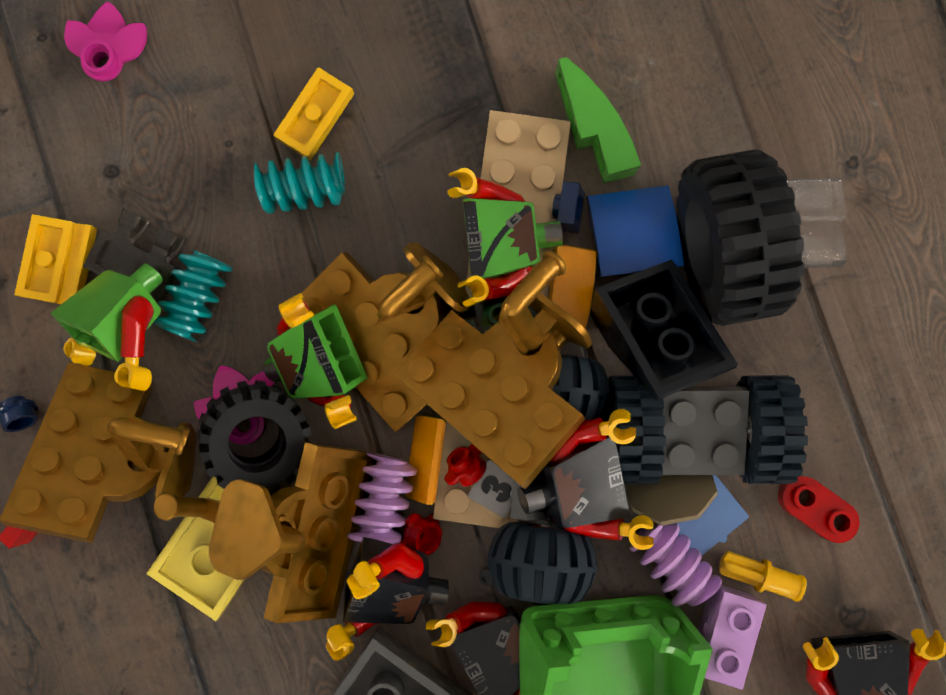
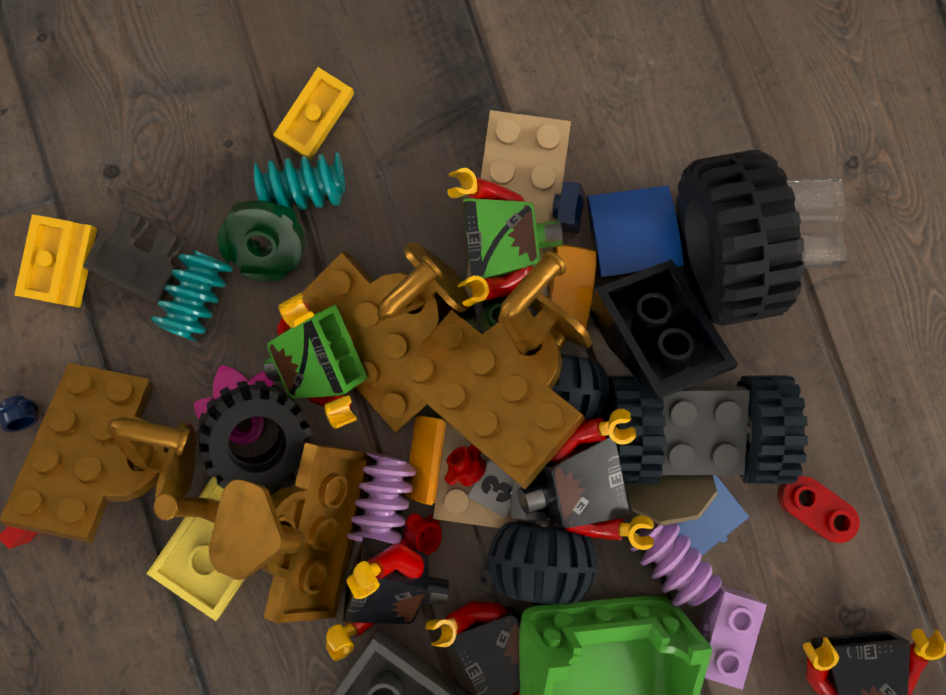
bright green torso [50,263,163,391] -> none
dark pink plate [64,1,148,82] -> none
bright green slope [555,57,641,184] -> none
yellow axle [719,551,807,602] -> none
none -> dark green plate [217,200,305,282]

